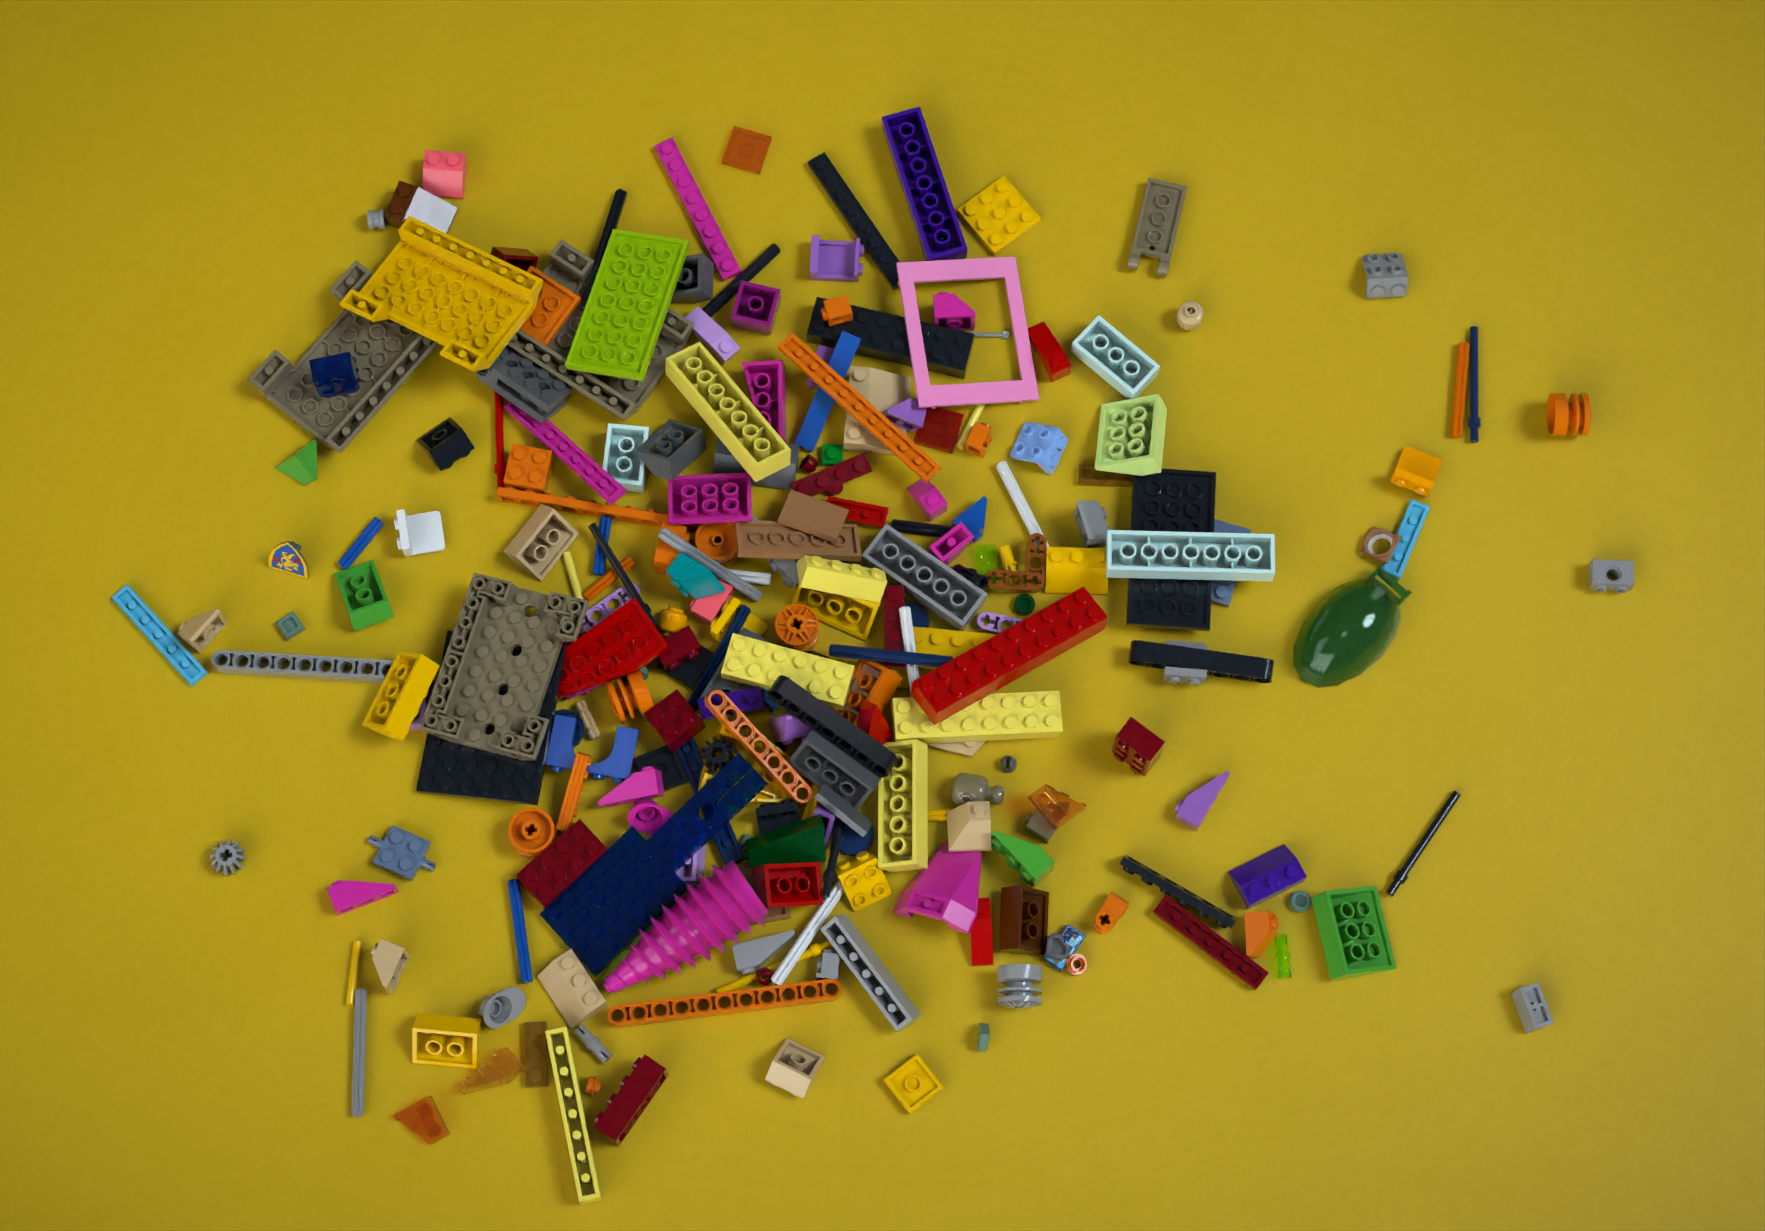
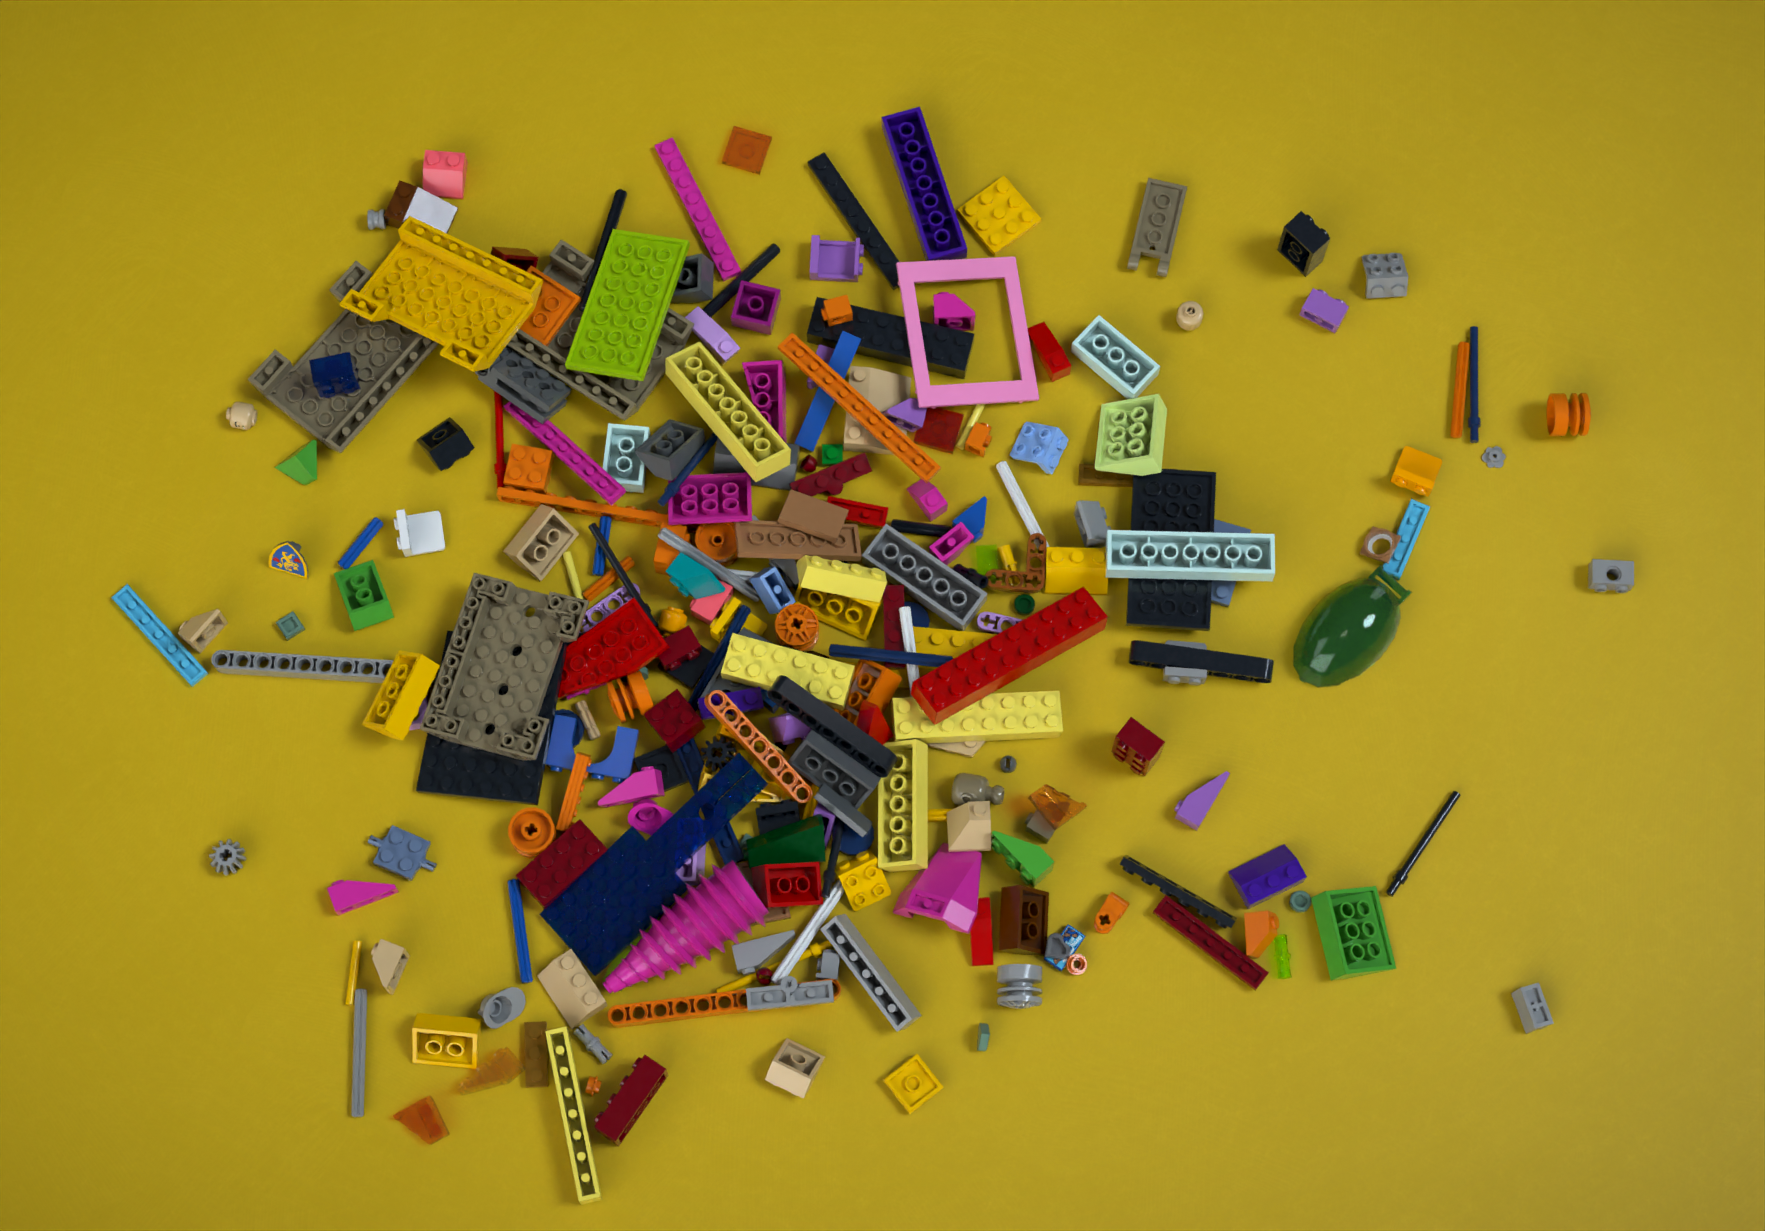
light grey hinge [969,331,1010,340] -> none
none -> tan head [226,402,257,430]
none -> dark blue bar [658,432,717,506]
none -> light grey hinge [746,976,834,1011]
none -> medium blue brick [749,566,796,614]
none -> black brick [1277,211,1330,277]
none -> medium lavender brick [1300,288,1349,333]
none -> light grey plant [1482,446,1506,468]

